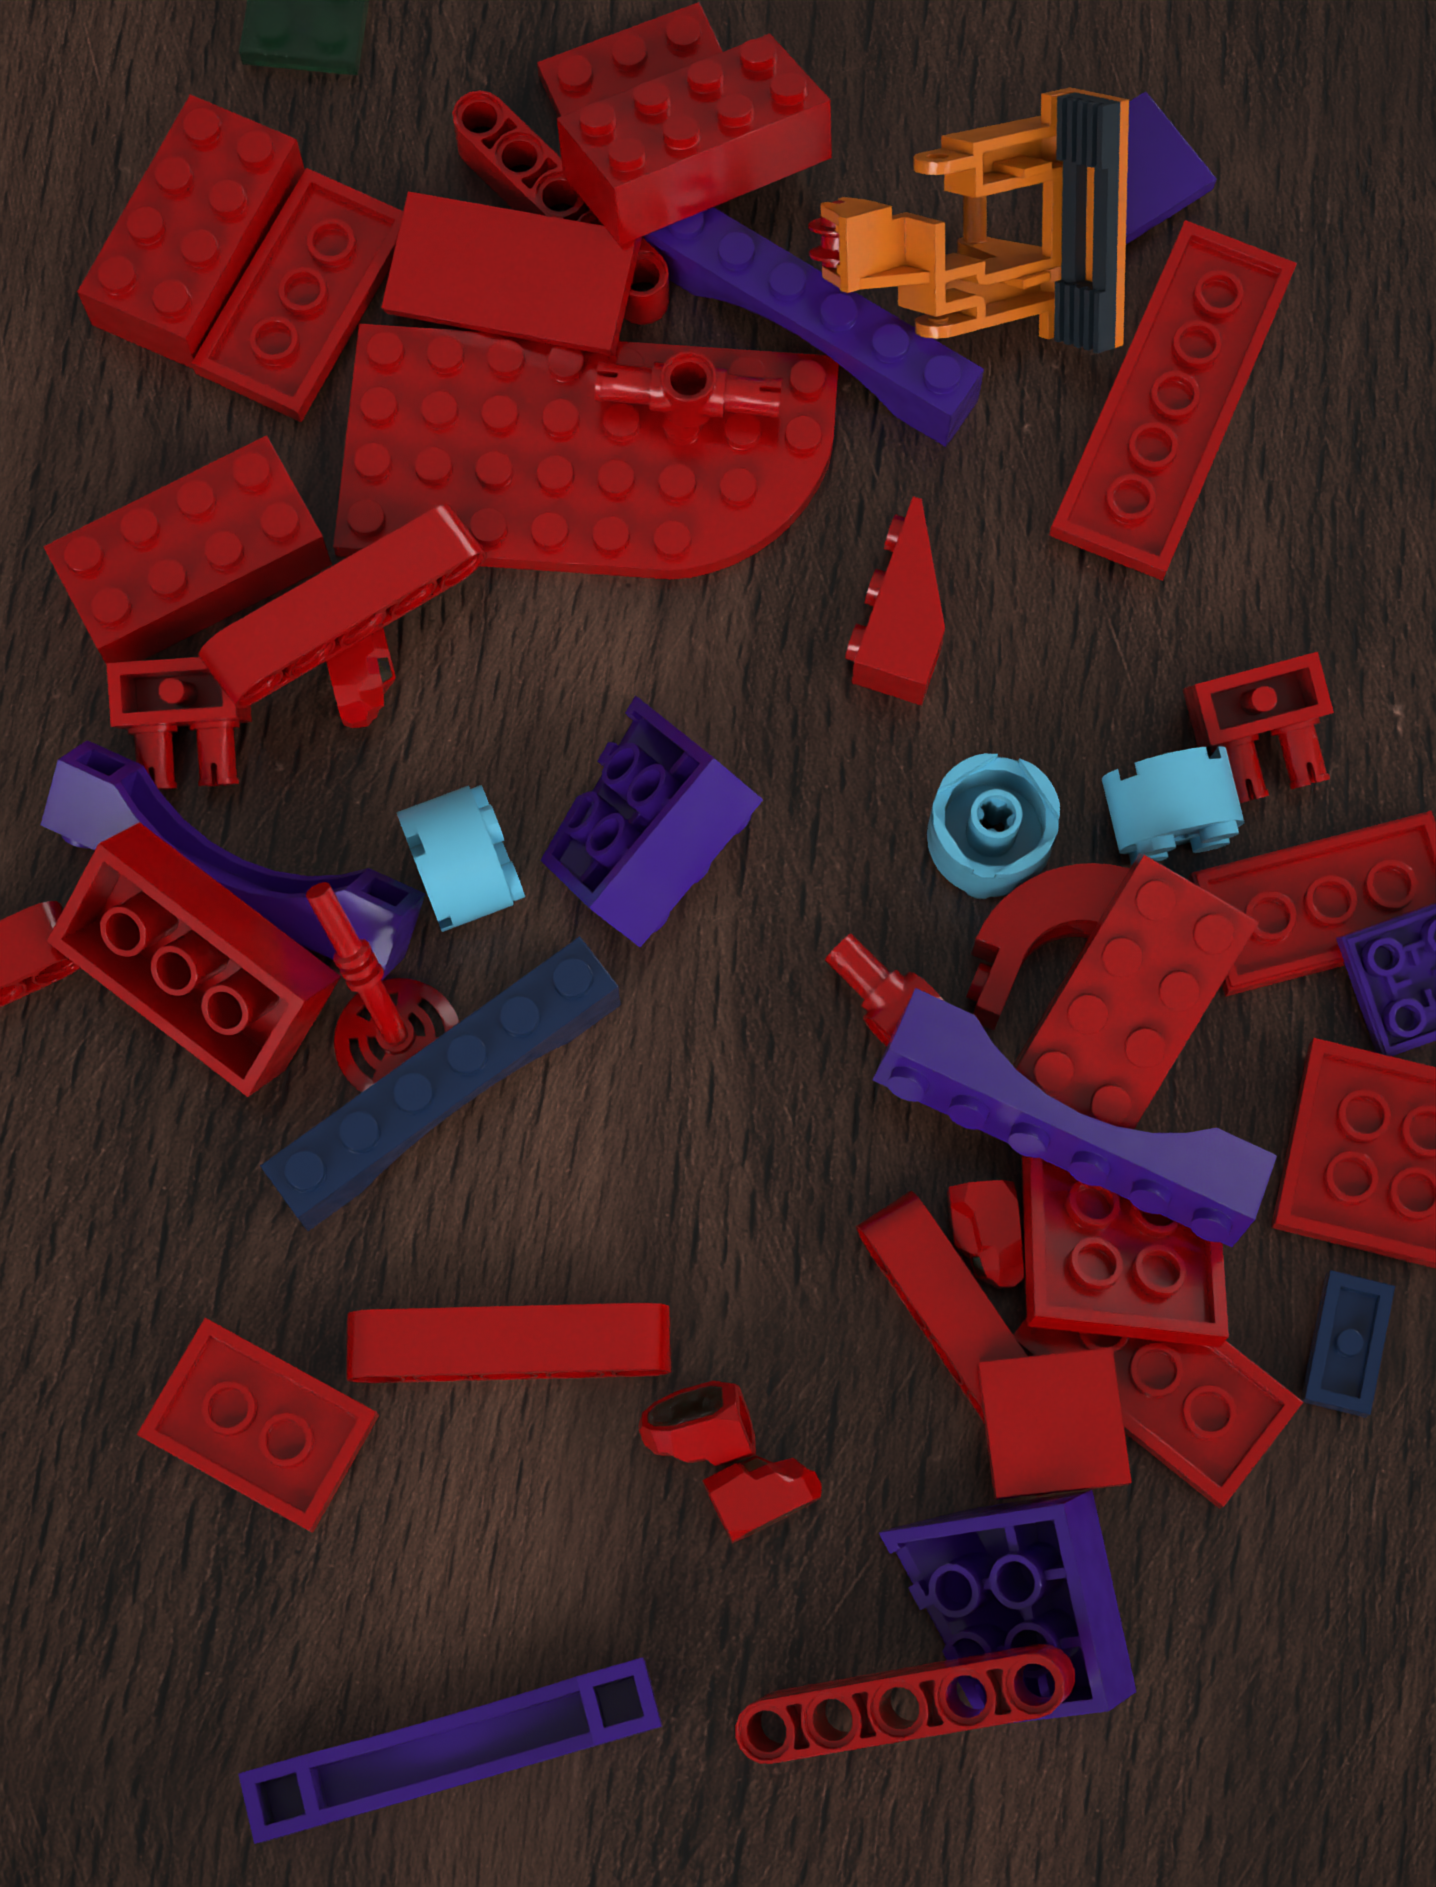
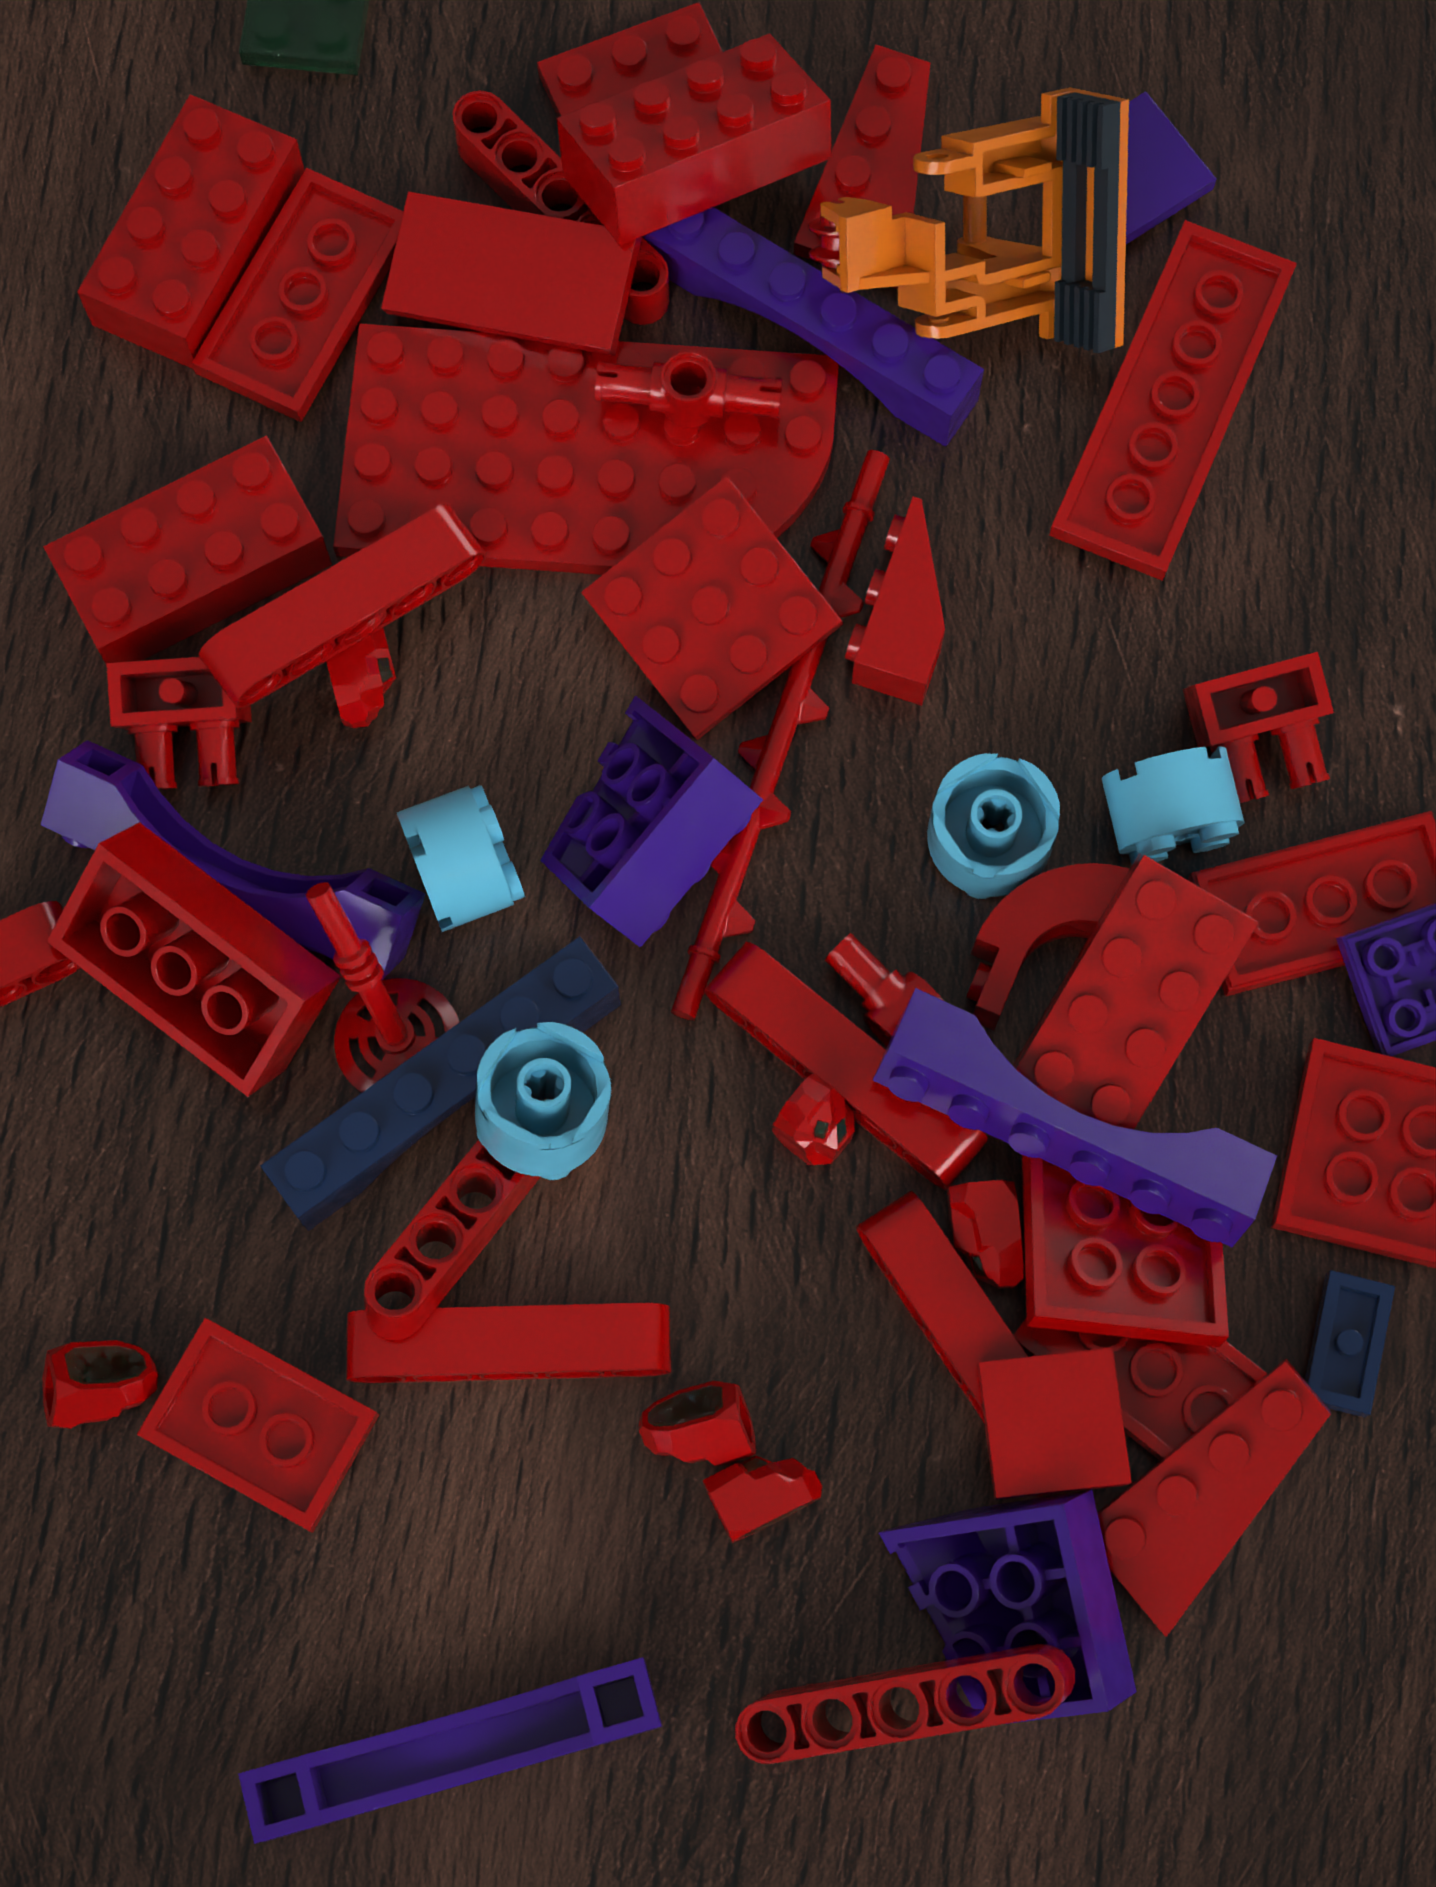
none -> red rock [42,1340,158,1429]
none -> red beam [364,1098,545,1340]
none -> medium azure brick [475,1022,611,1180]
none -> red plate [581,476,843,740]
none -> red plant [671,450,890,1020]
none -> red beam [704,941,988,1190]
none -> red rock [772,1074,855,1165]
none -> red wing [793,44,931,290]
none -> red wing [1097,1359,1331,1637]

